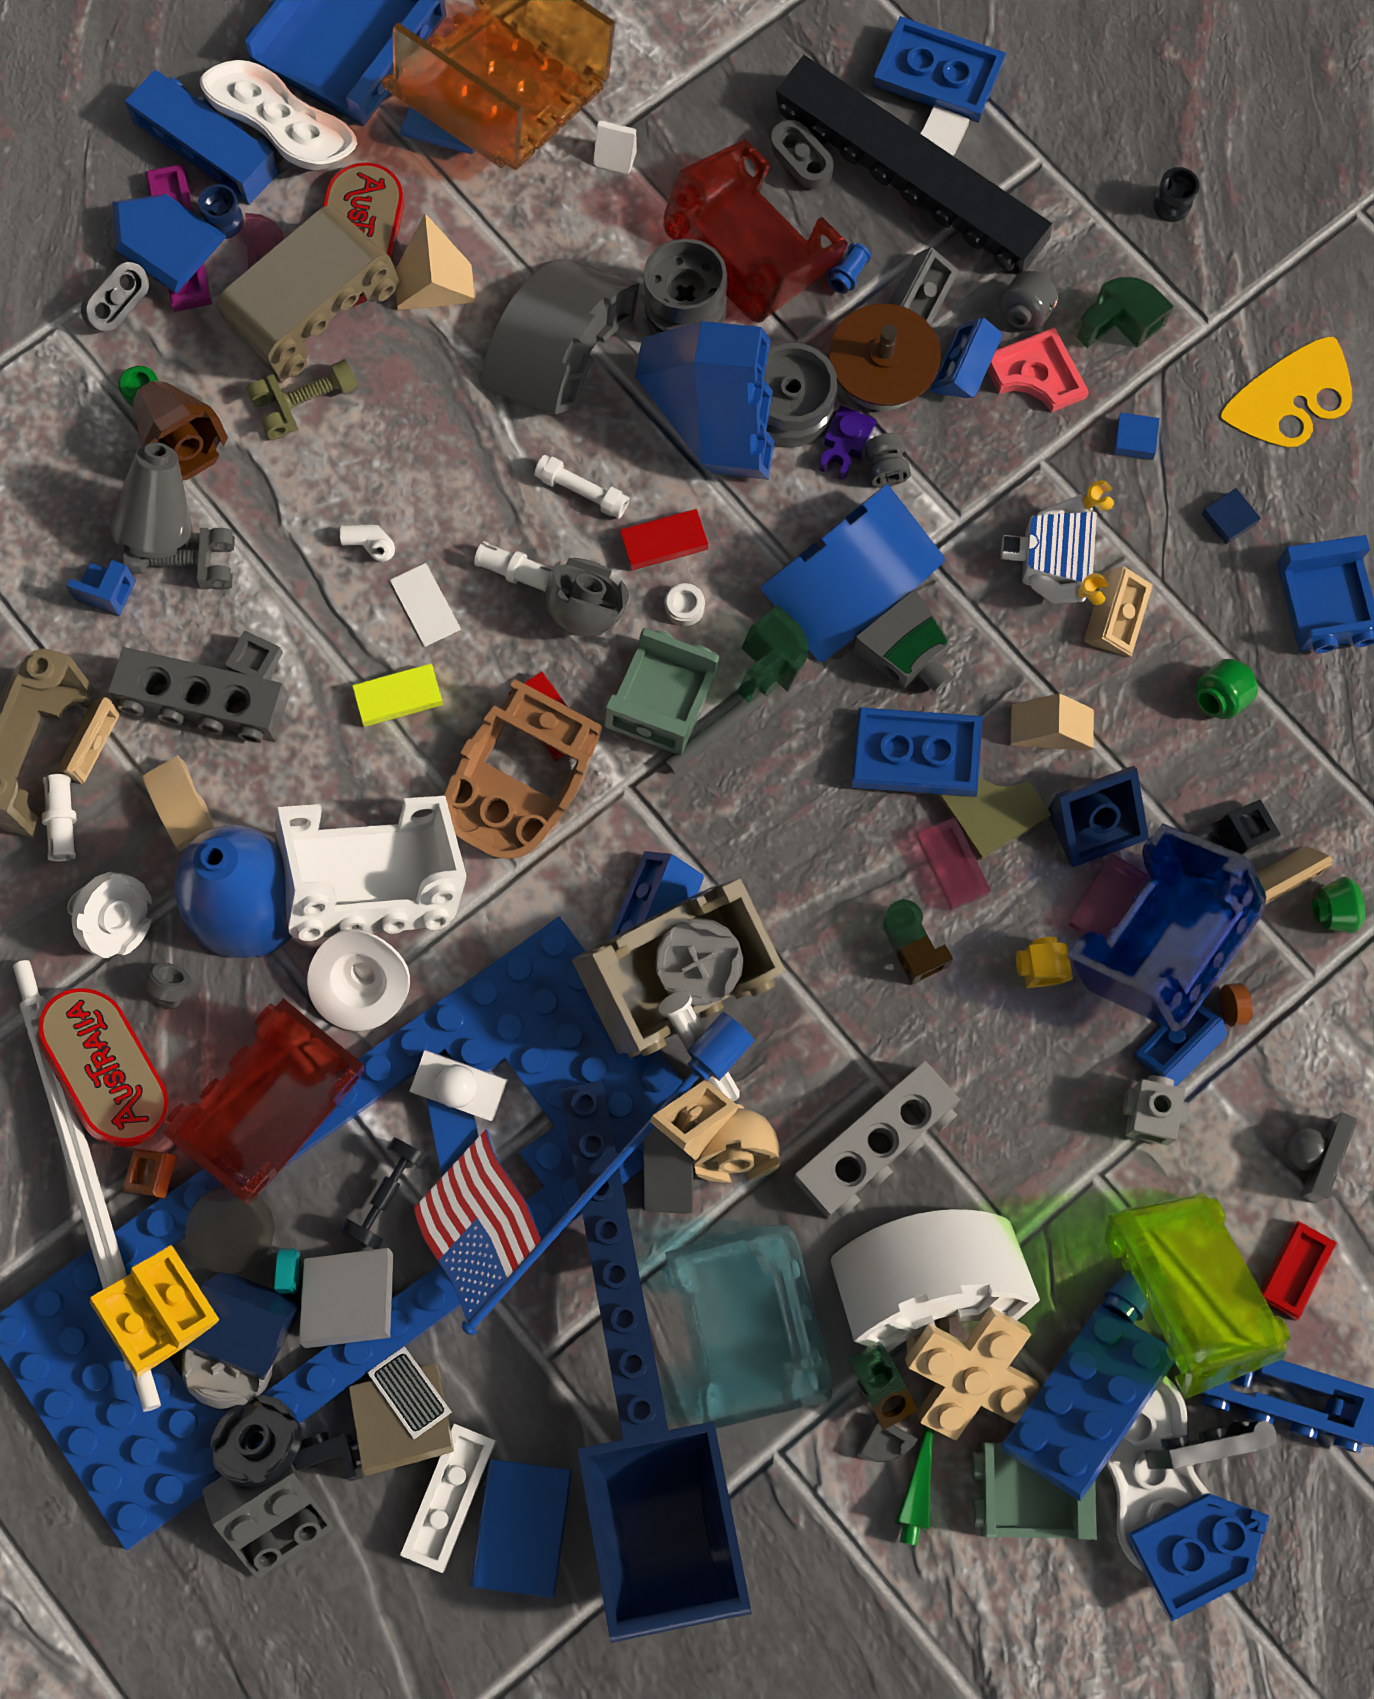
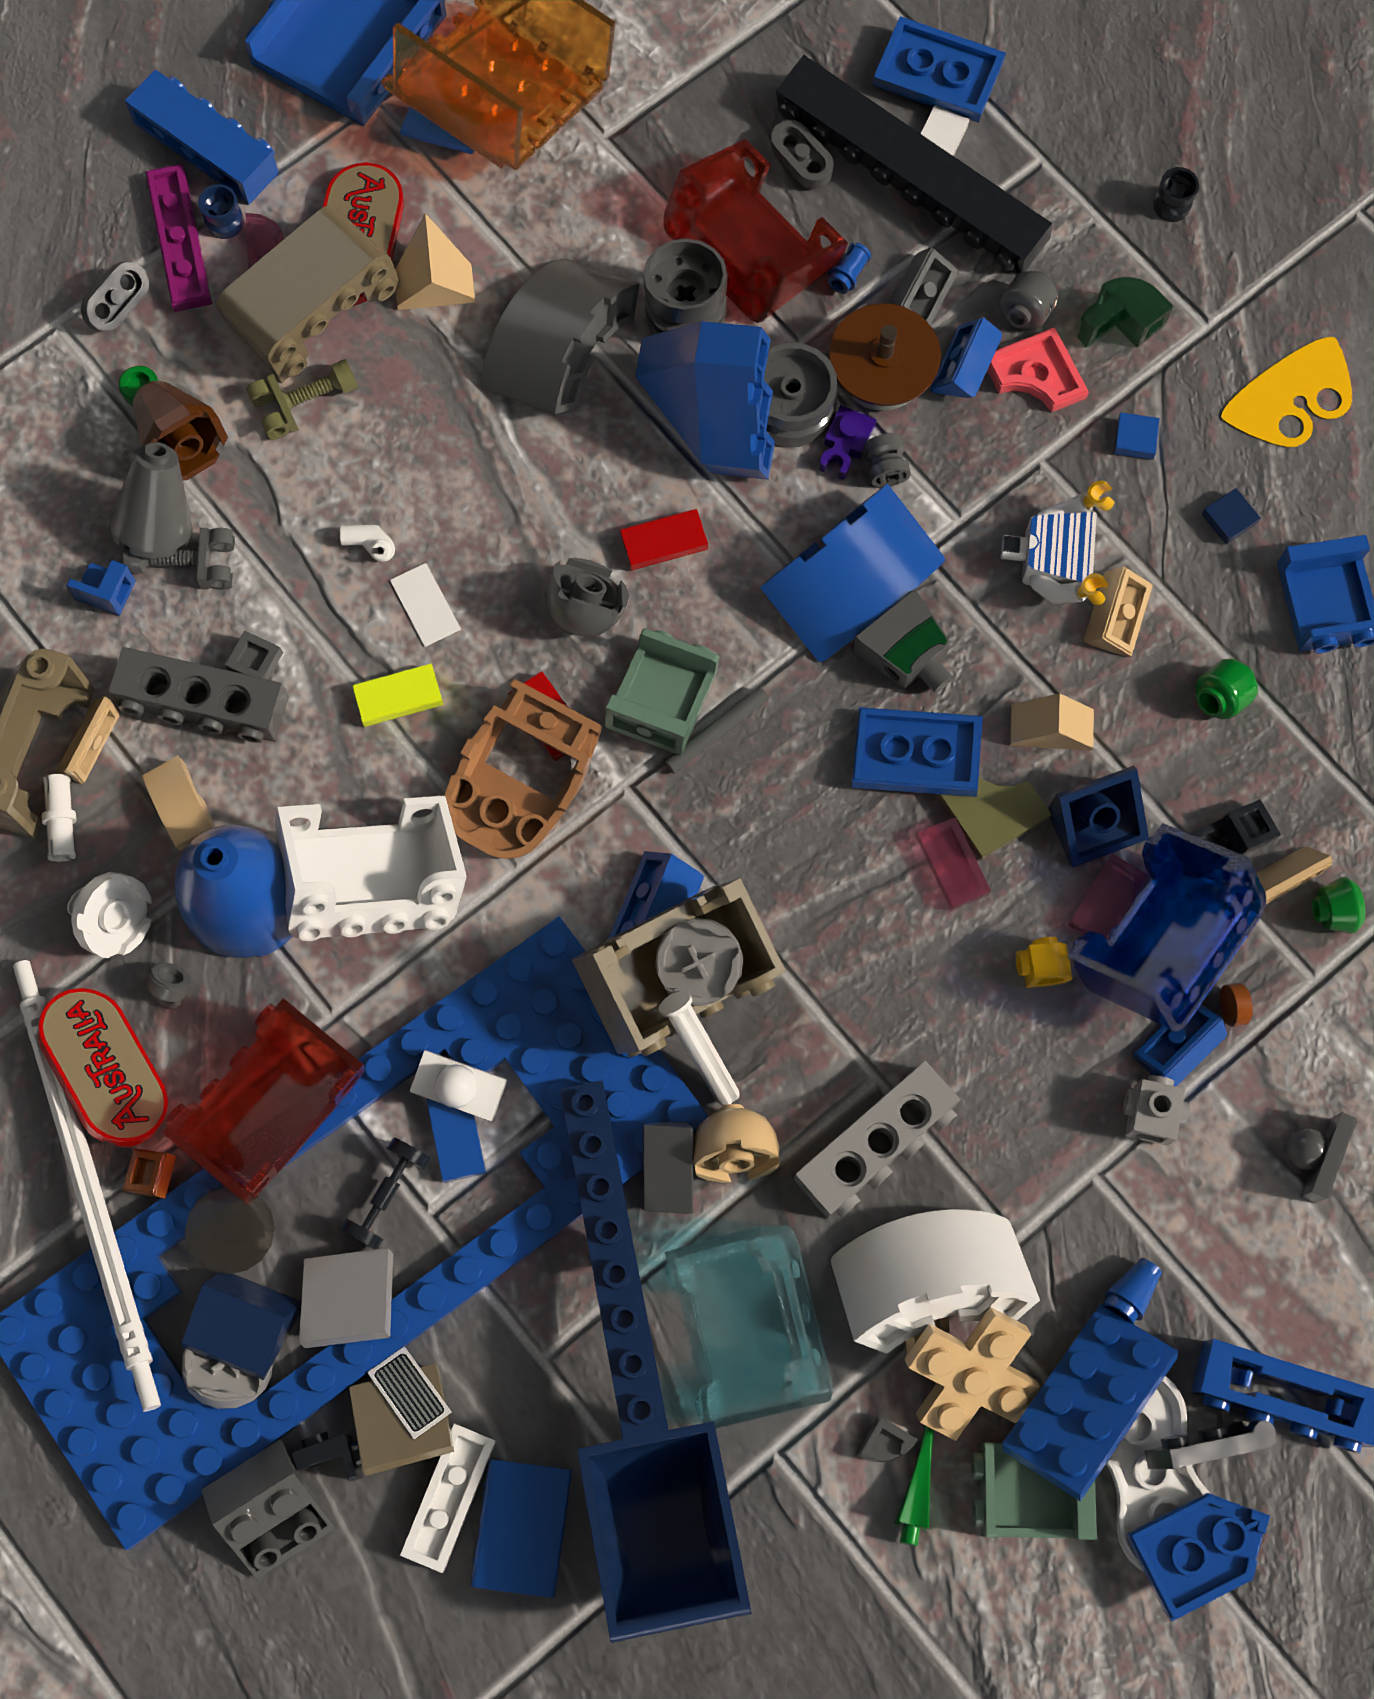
yellow slope [90,1245,219,1378] -> none
blue tile [112,194,226,294] -> none
white plate [200,60,357,170] -> none
black plate [210,1395,301,1489] -> none
teal tile [274,1248,301,1296] -> none
white hat [307,929,410,1031] -> none
flag [414,1012,755,1335] -> none
white pin [474,541,553,592] -> none
white bar [534,455,630,519] -> none
white slope [594,121,637,174] -> none
tan slope [650,1080,739,1160] -> none
white tile [664,583,705,626] -> none
clear green brick [737,605,808,703] -> none
clear green leg [848,1341,918,1431] -> none
leg [883,899,953,985] -> none
clear neon green windscreen [1104,1192,1290,1399] -> none
red tile [1256,1220,1337,1321] -> none

